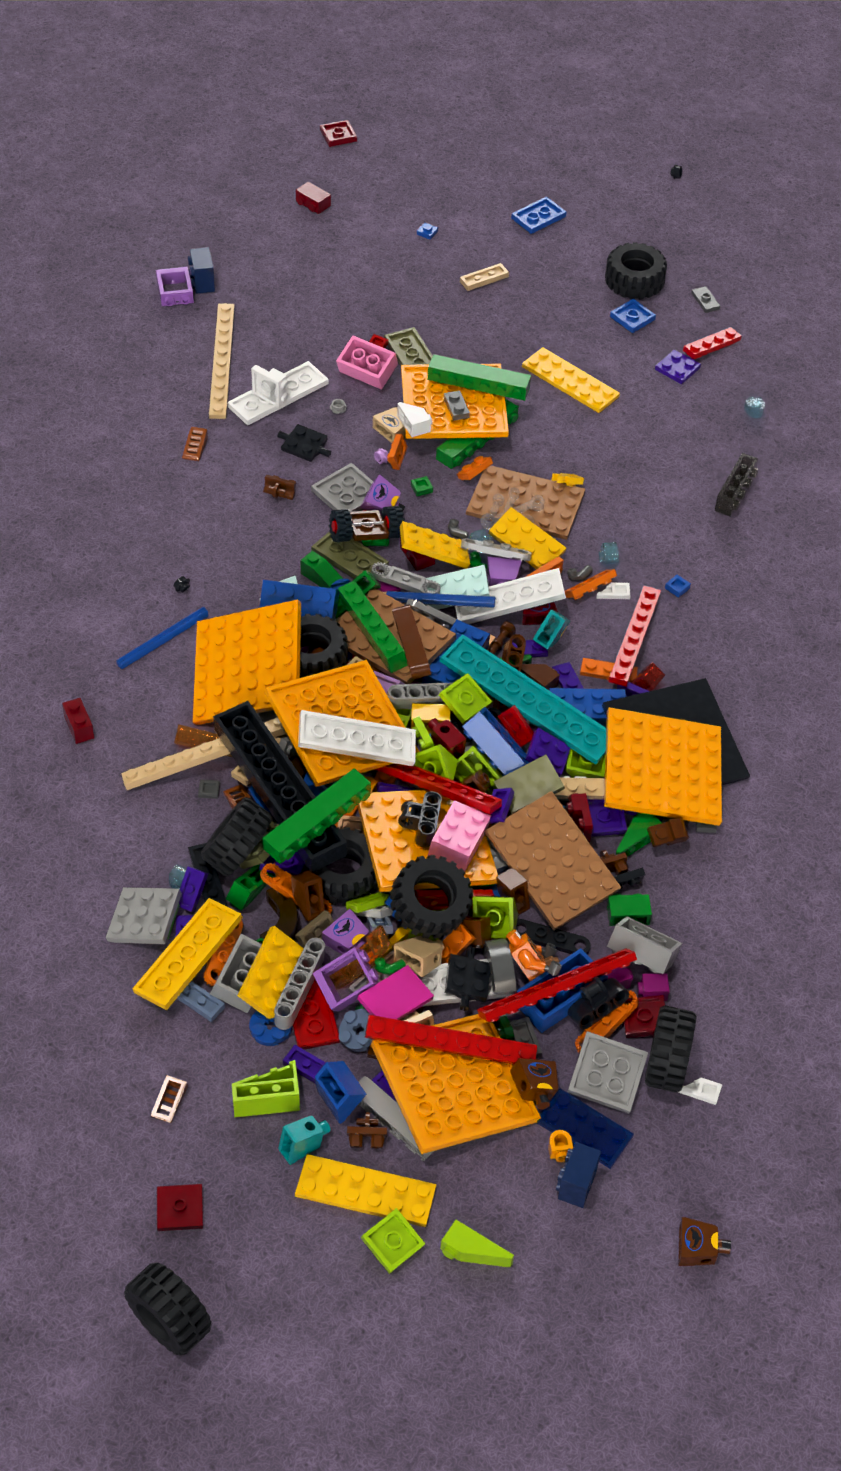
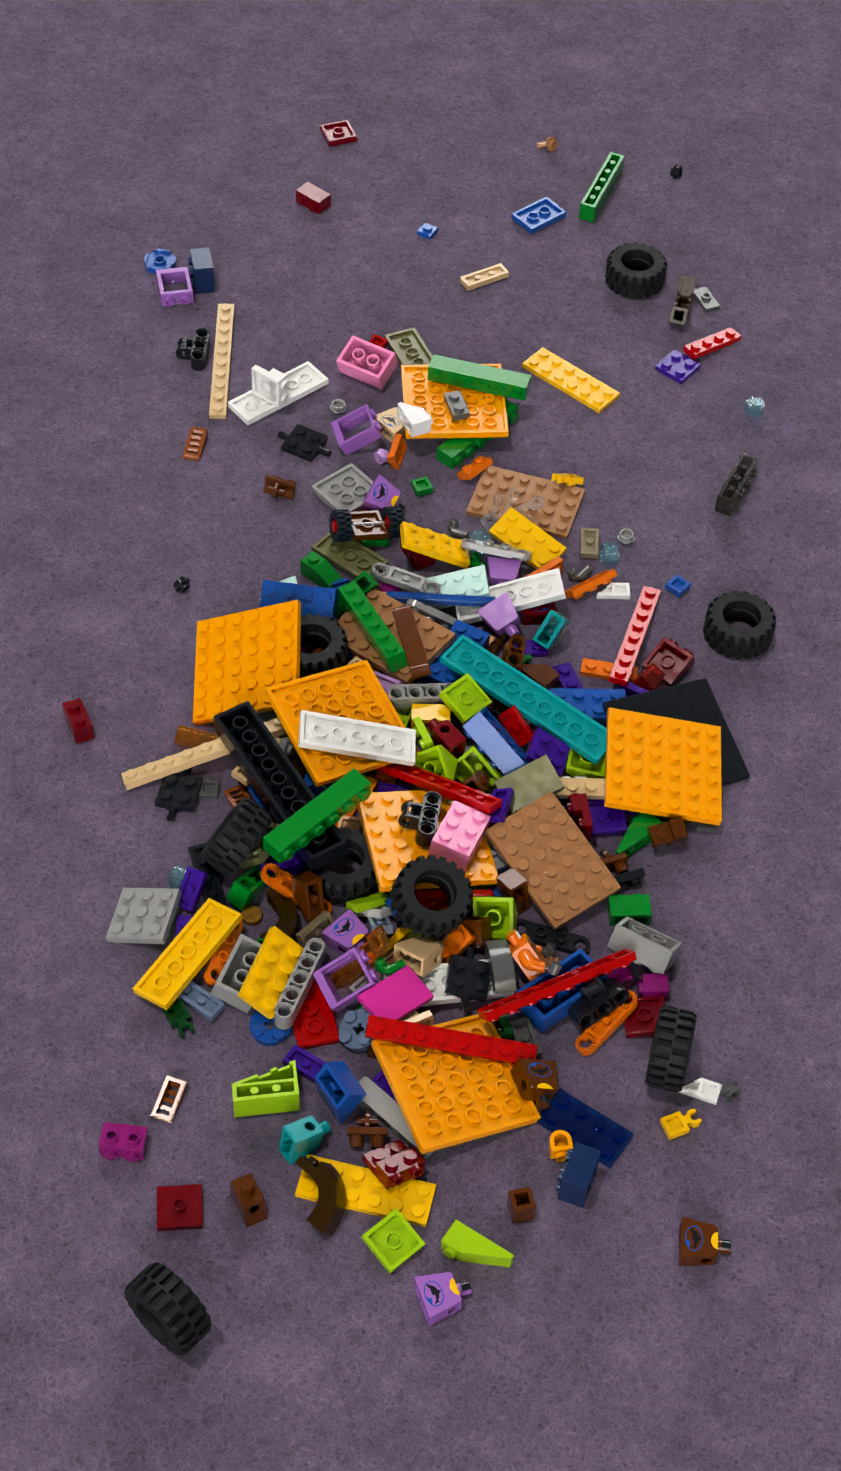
blue axle [116,607,208,669] -> none
light grey plate [567,1031,648,1114] -> none
blue plate [610,299,656,333] -> none
none -> magenta brick [98,1122,149,1162]
none -> blue plate [144,249,176,274]
none -> black plate [155,767,203,822]
none -> dark green plate [163,1000,195,1039]
none -> black piece [176,328,210,371]
none -> reddish brown torso [230,1173,267,1228]
none -> pearl gold tile [241,905,262,926]
none -> dark brown arch [295,1156,346,1235]
none -> medium lavender window [331,404,382,455]
none -> dark red plate [362,1139,426,1189]
none -> medium lavender torso [414,1272,472,1326]
none -> medium lavender torso [478,591,521,638]
none -> reddish brown brick [507,1187,536,1223]
none -> medium nougat plate [536,137,558,152]
none -> green brick [579,152,625,222]
none -> dark tan plate [580,527,599,559]
none -> light grey plate [617,528,635,544]
none -> dark red plate [641,637,695,686]
none -> yellow plate [660,1109,702,1140]
none -> dark brown arch [669,275,697,325]
none -> black tyre [703,591,776,660]
none -> dark grey bush [720,1080,742,1101]

